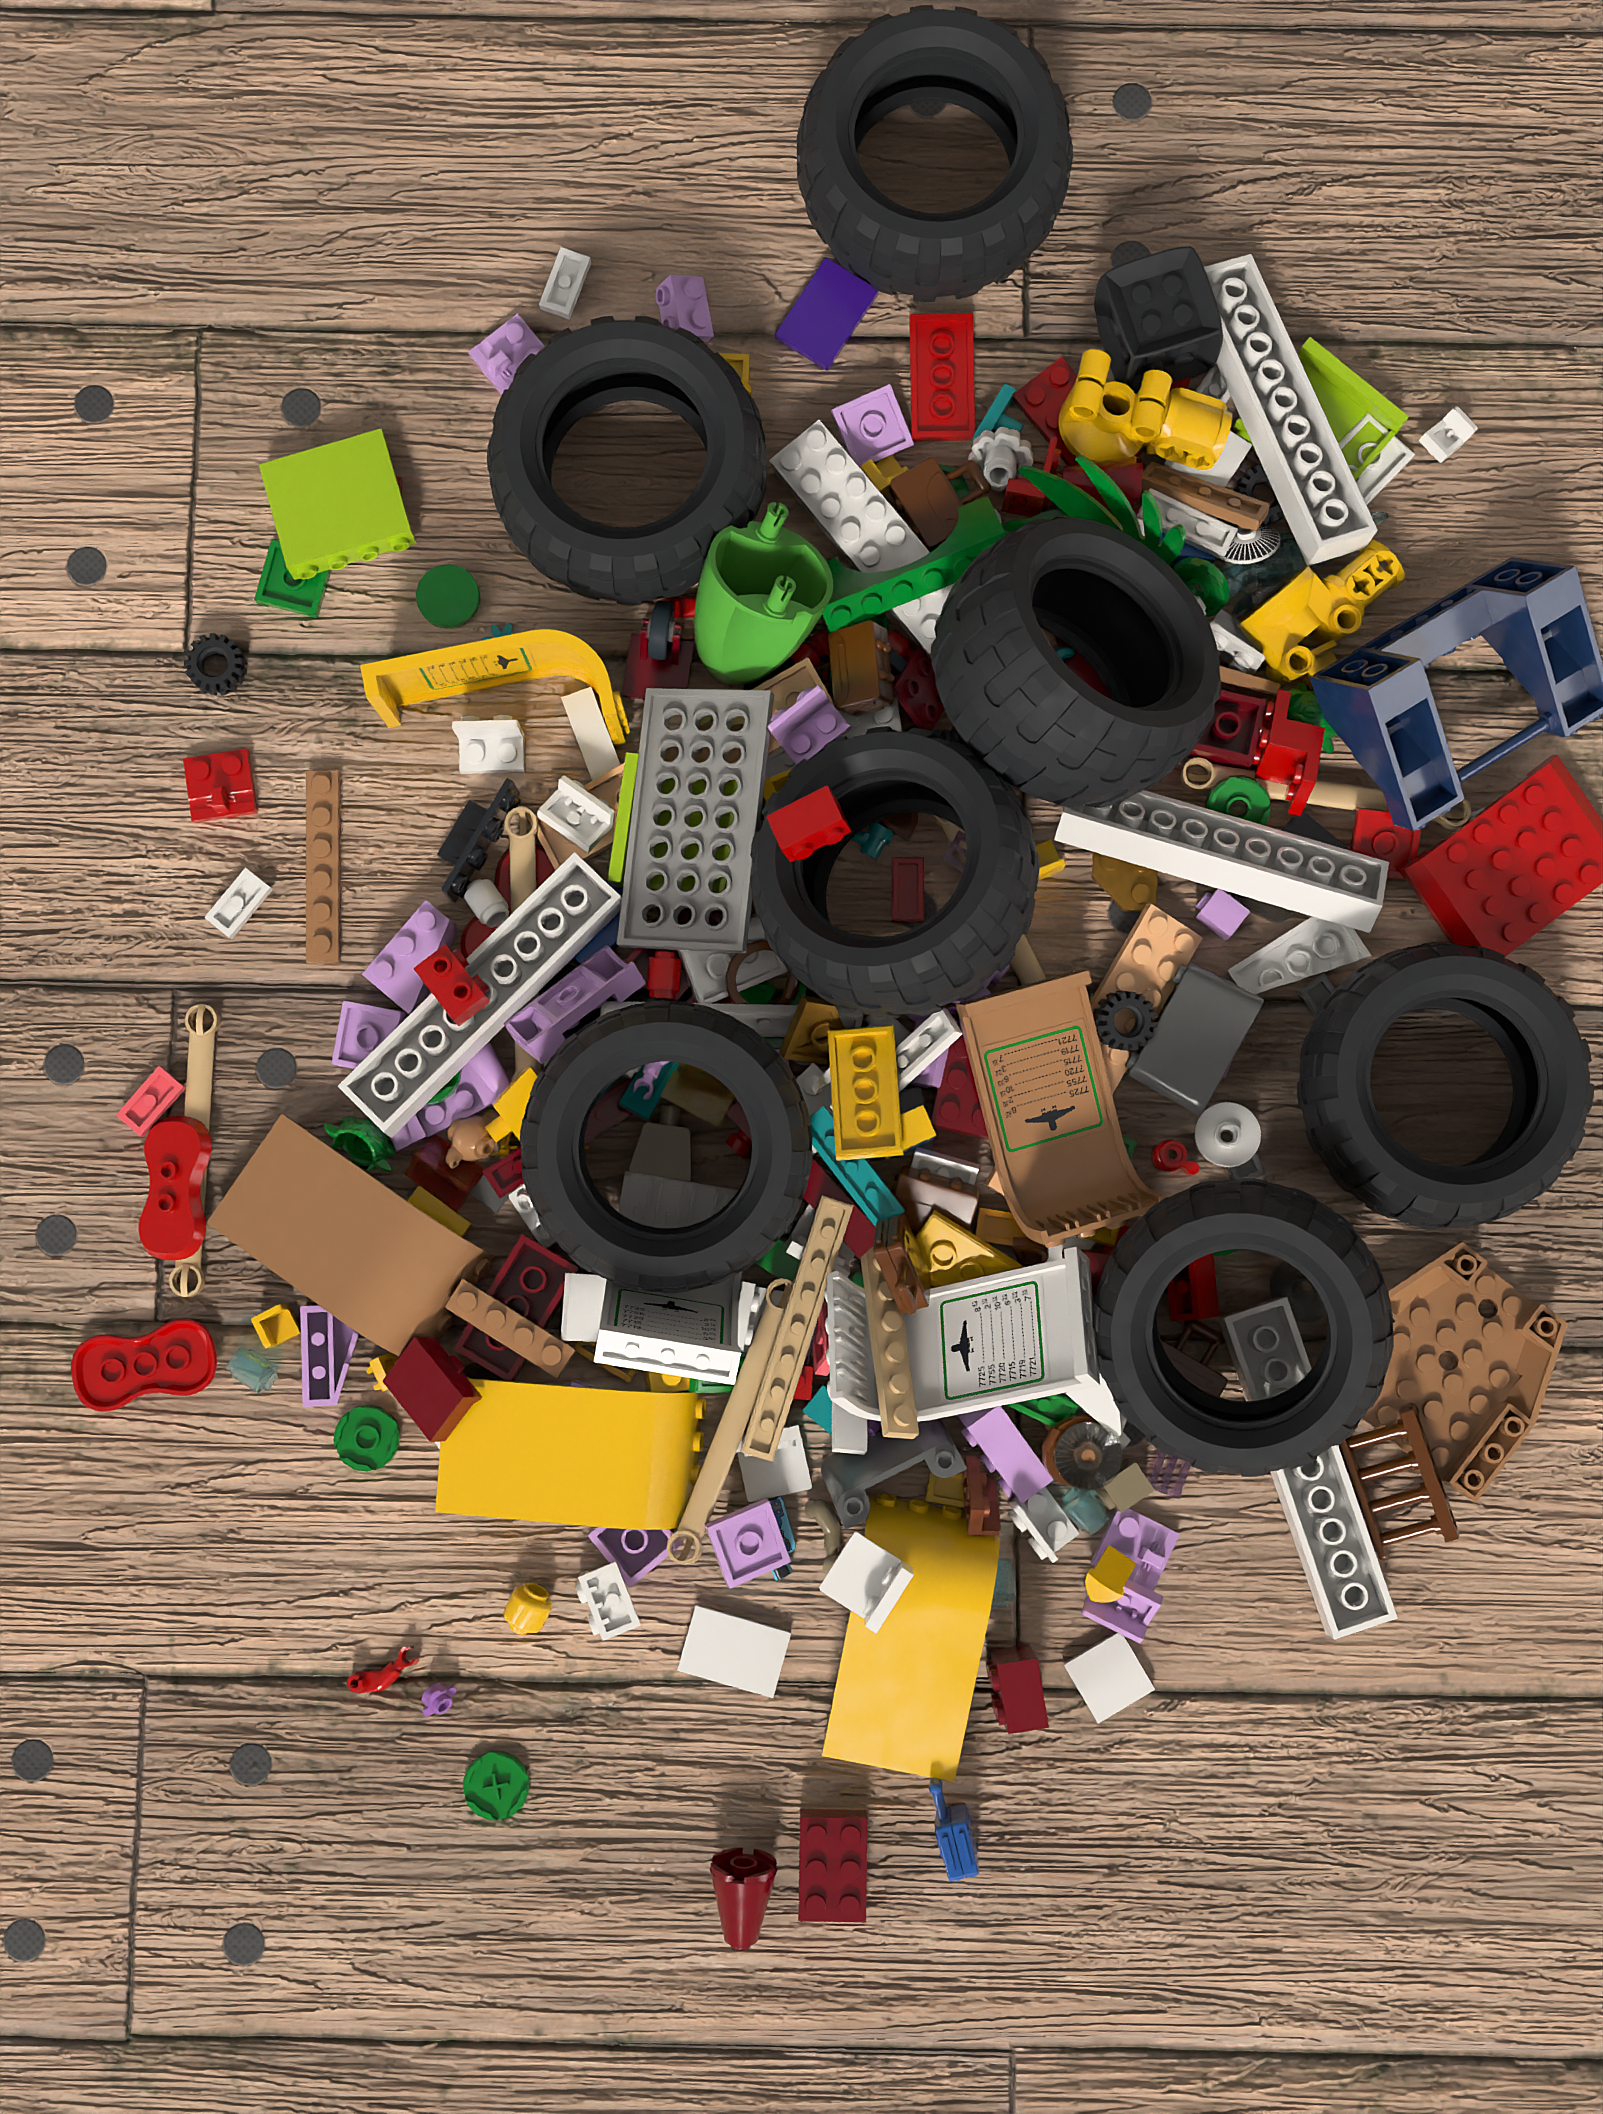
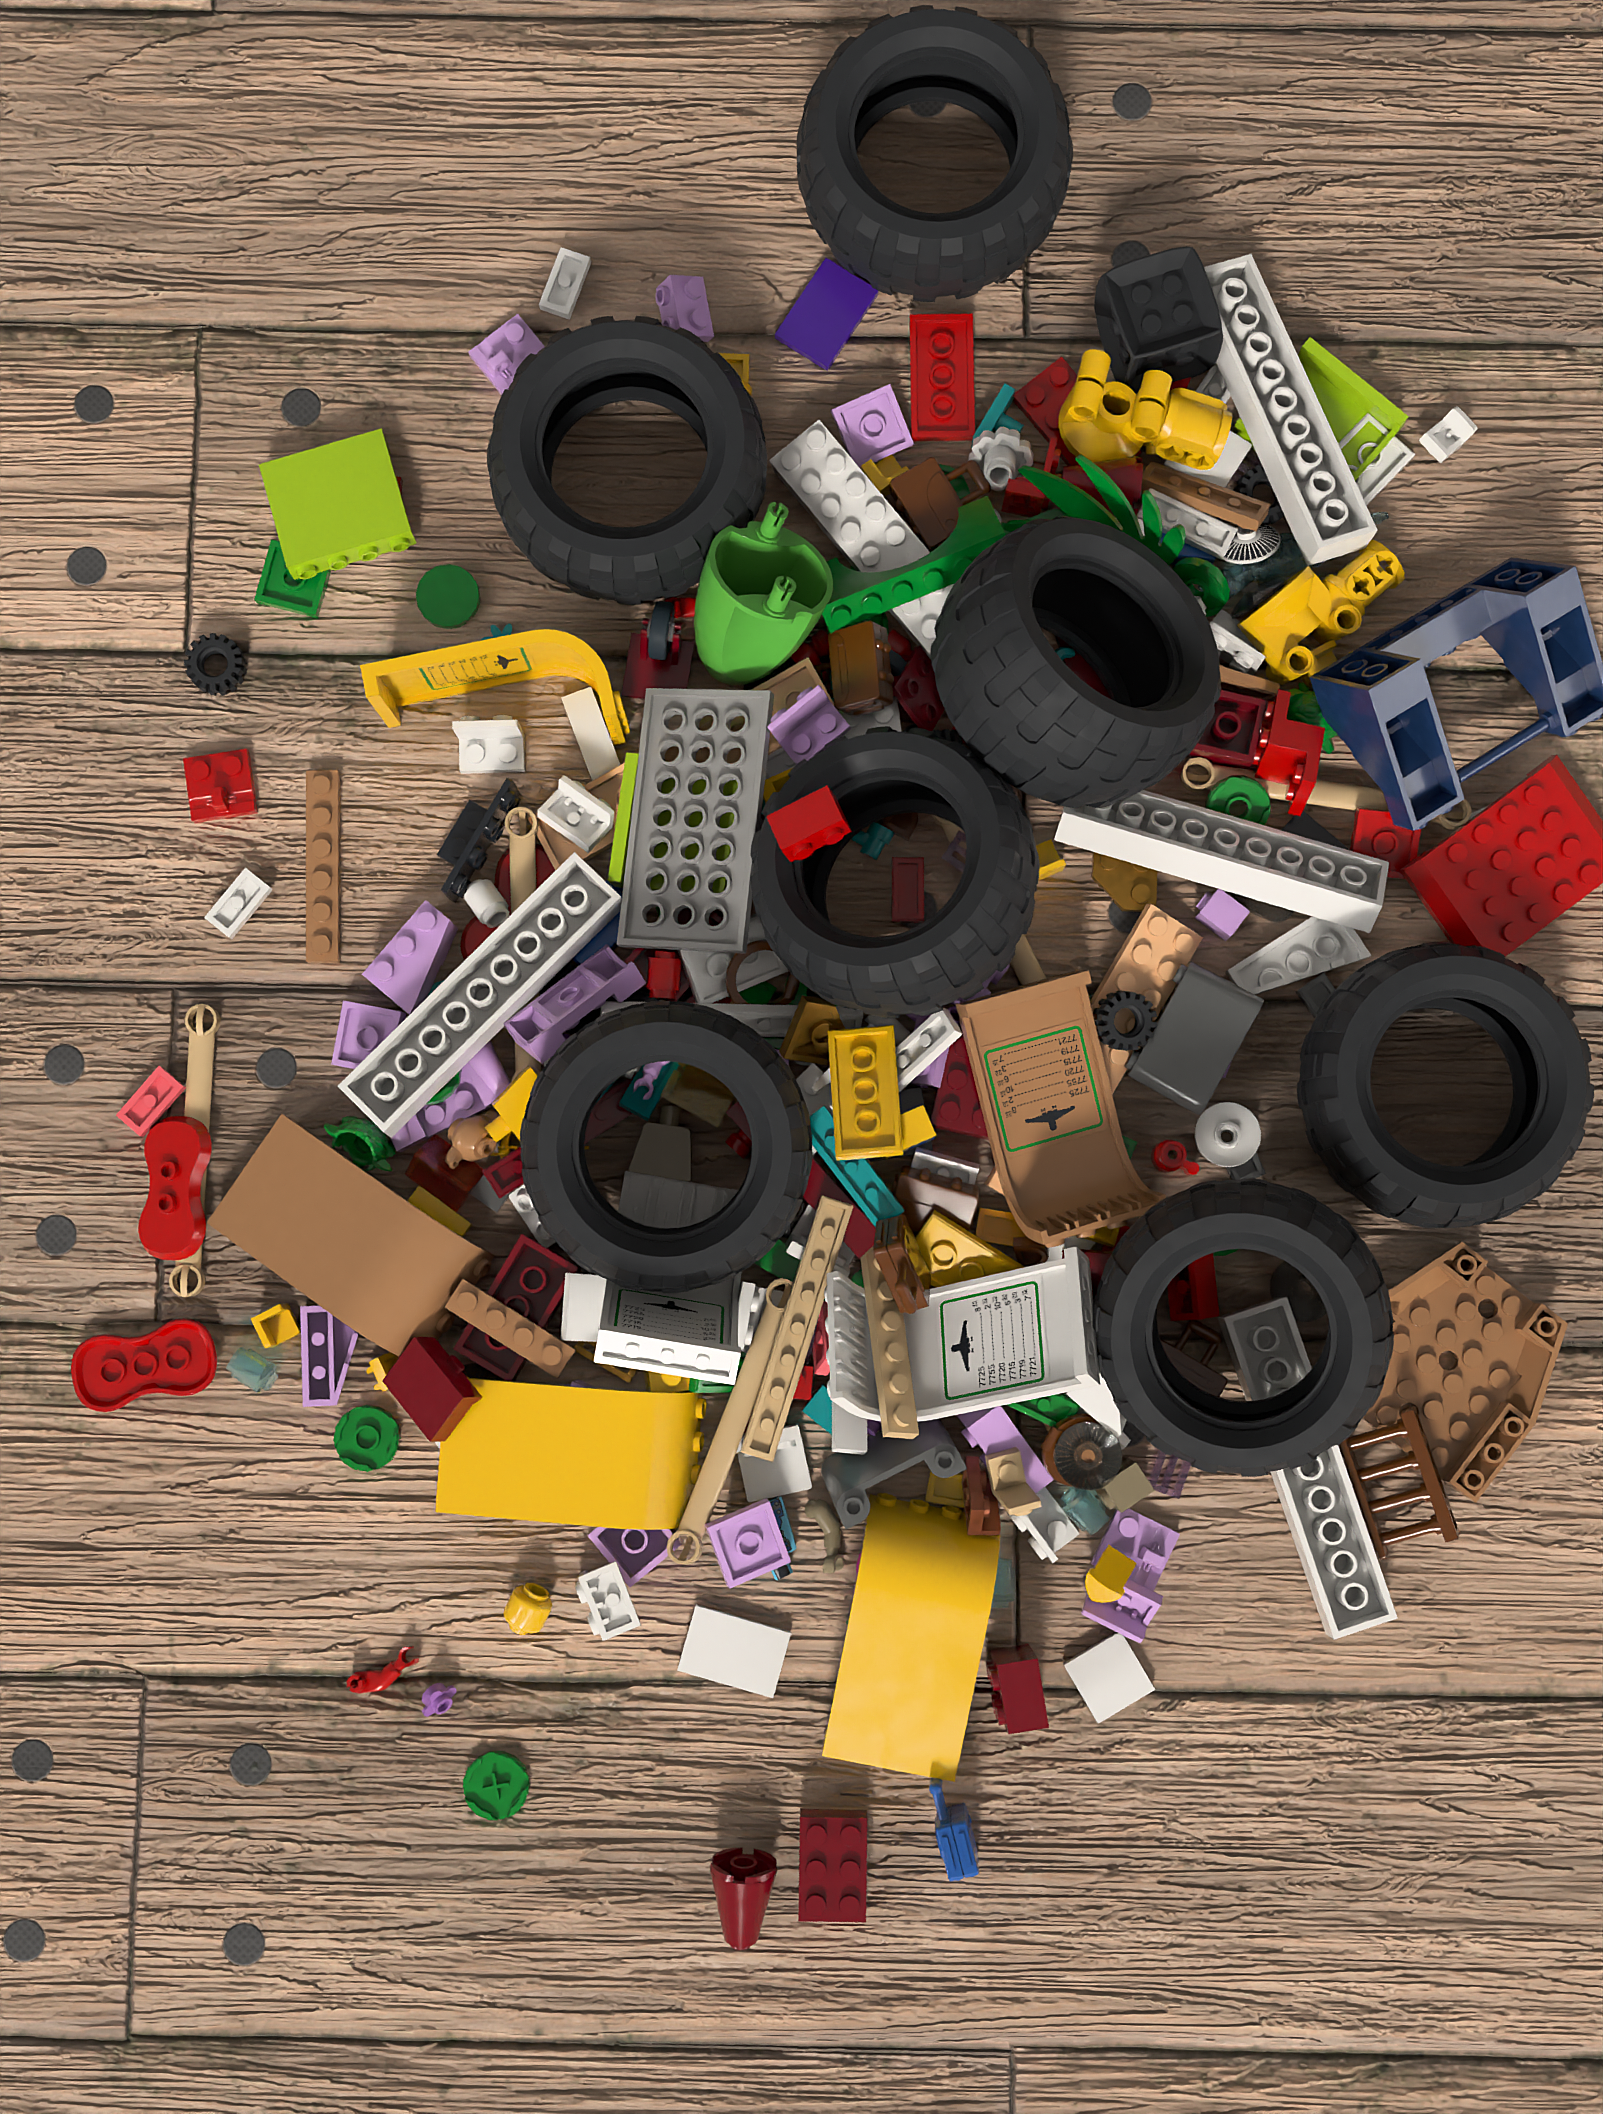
red brick [413,944,490,1026] -> none
white bracket [819,1532,914,1634] -> none
none -> tan bracket [985,1447,1042,1516]

